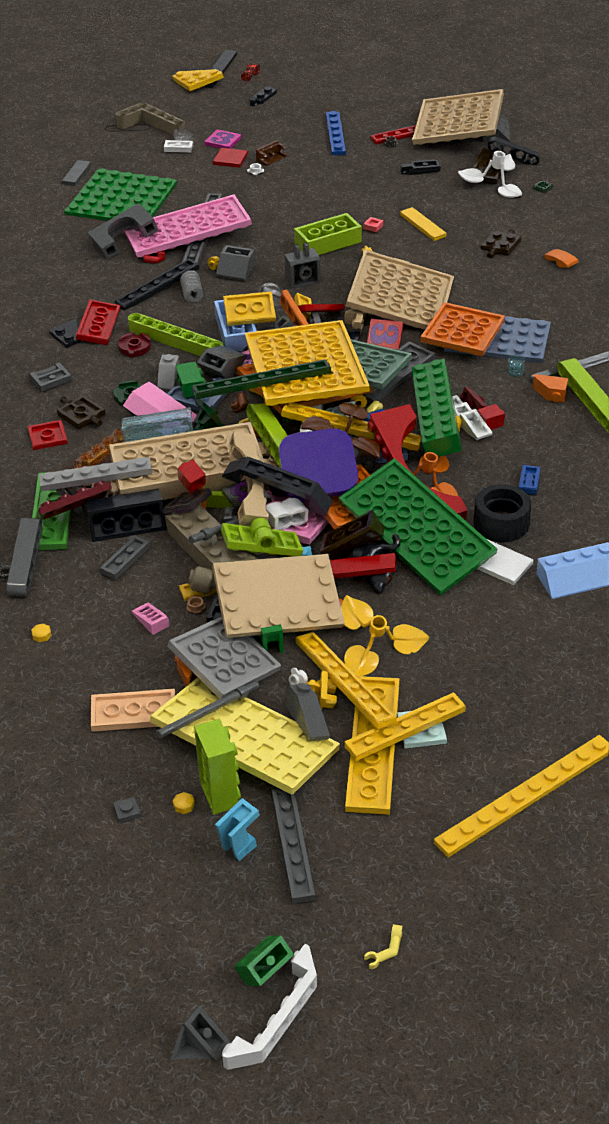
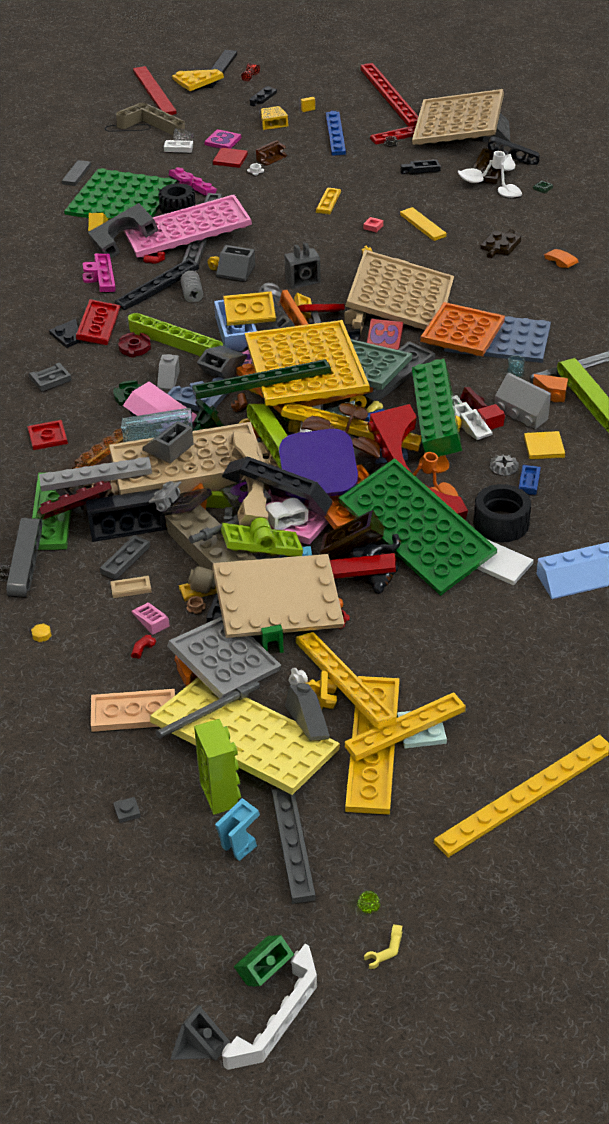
dark brown plate [57,395,106,429] -> none
yellow tile [173,792,195,814] -> none
green brick [176,362,205,398] -> none
red brick [177,459,206,493] -> none
lime brick [294,213,362,255] -> none
yellow plant [341,595,429,677] -> none
none -> dark pink plate [83,254,115,292]
none -> yellow slope [88,213,109,231]
none -> tan tile [111,576,152,598]
none -> red arm [131,635,156,659]
none -> red tile [133,66,177,115]
none -> dark grey slope [142,421,194,463]
none -> light grey hinge [149,481,181,511]
none -> black tyre [158,183,196,214]
none -> dark pink plate [169,167,217,196]
none -> yellow torso [261,106,288,130]
none -> yellow plate [288,419,301,433]
none -> yellow tile [301,97,315,112]
none -> yellow tile [316,188,341,214]
none -> clear neon green plate [357,891,380,913]
none -> red plate [361,63,419,127]
none -> light grey gear [490,454,519,475]
none -> light grey slope [495,373,551,429]
none -> yellow tile [524,431,565,459]

